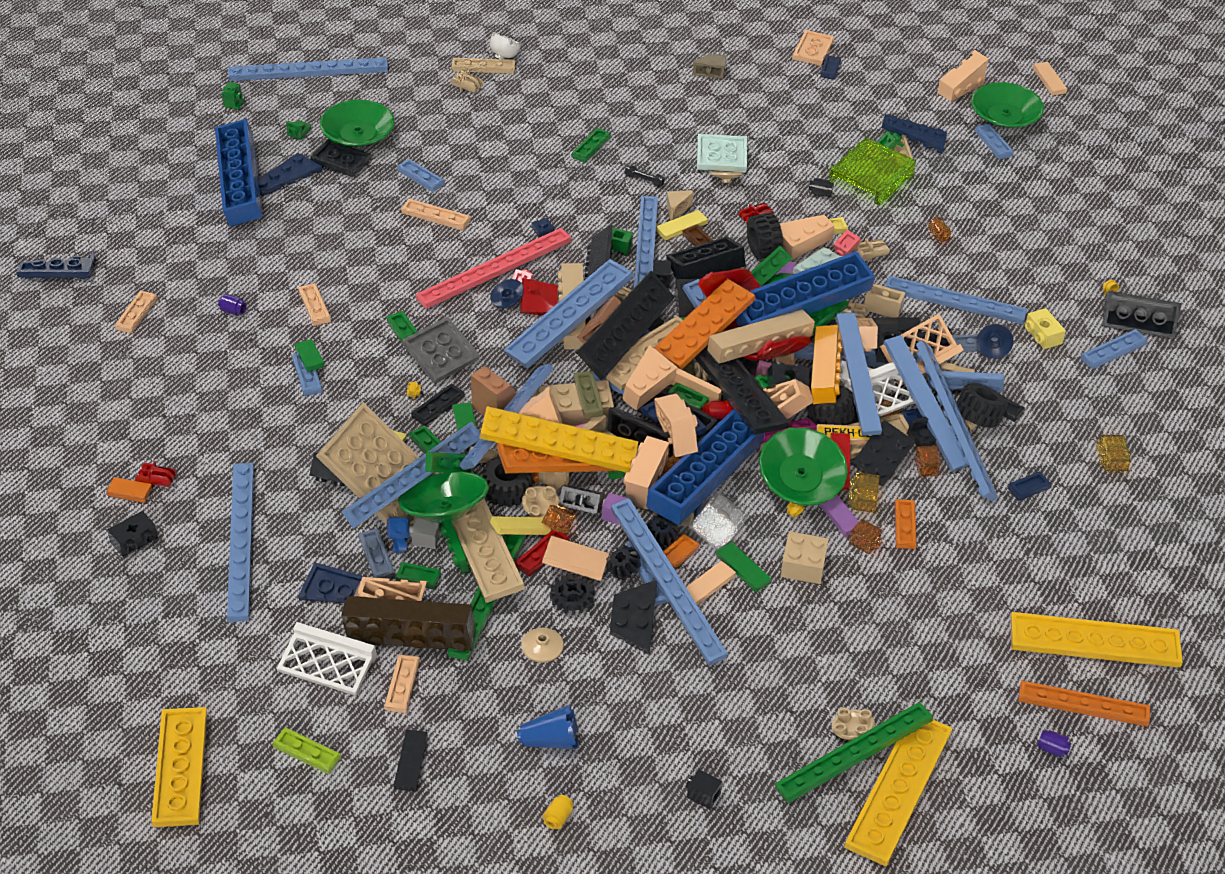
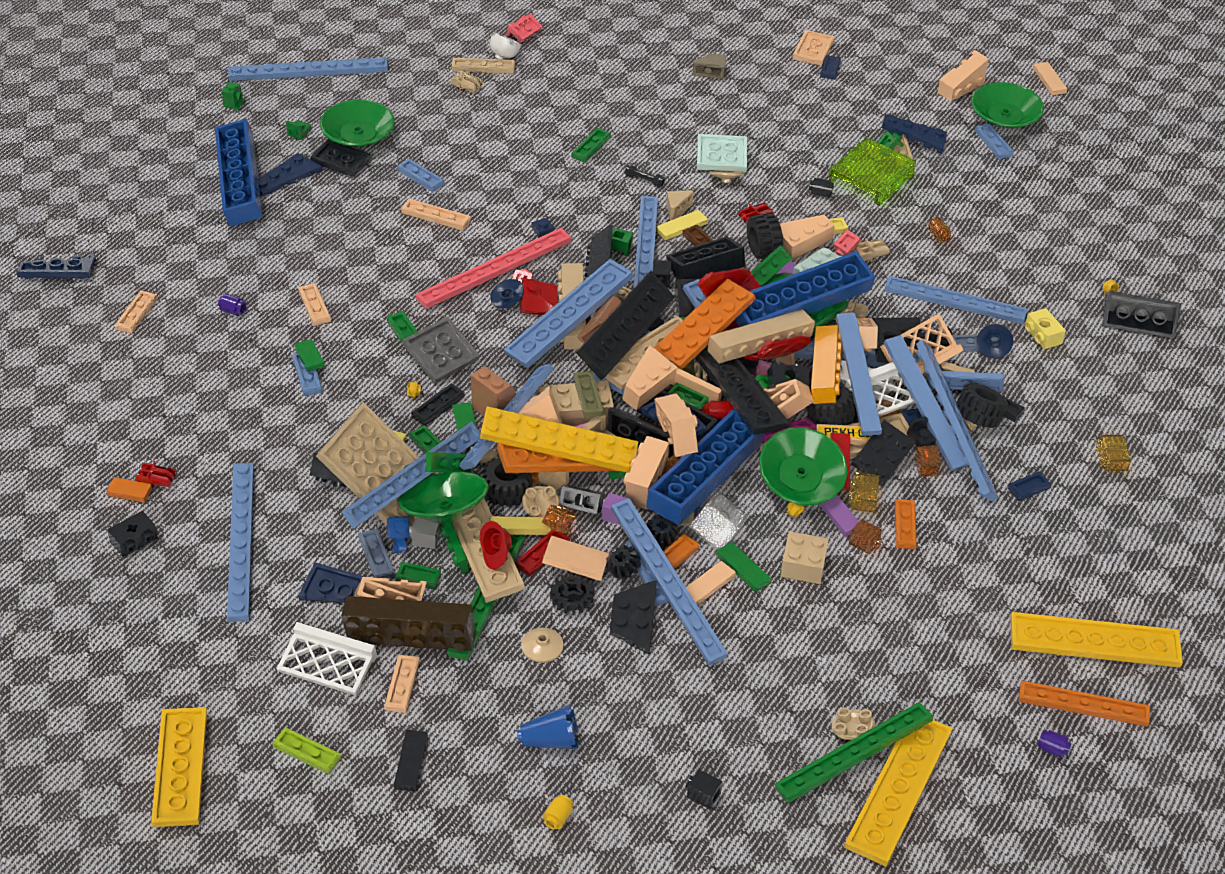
tan brick [864,284,905,318] -> none
medium blue tile [1080,329,1148,369] -> none
none -> red piece [479,521,512,570]
none -> coral bracket [506,13,543,43]

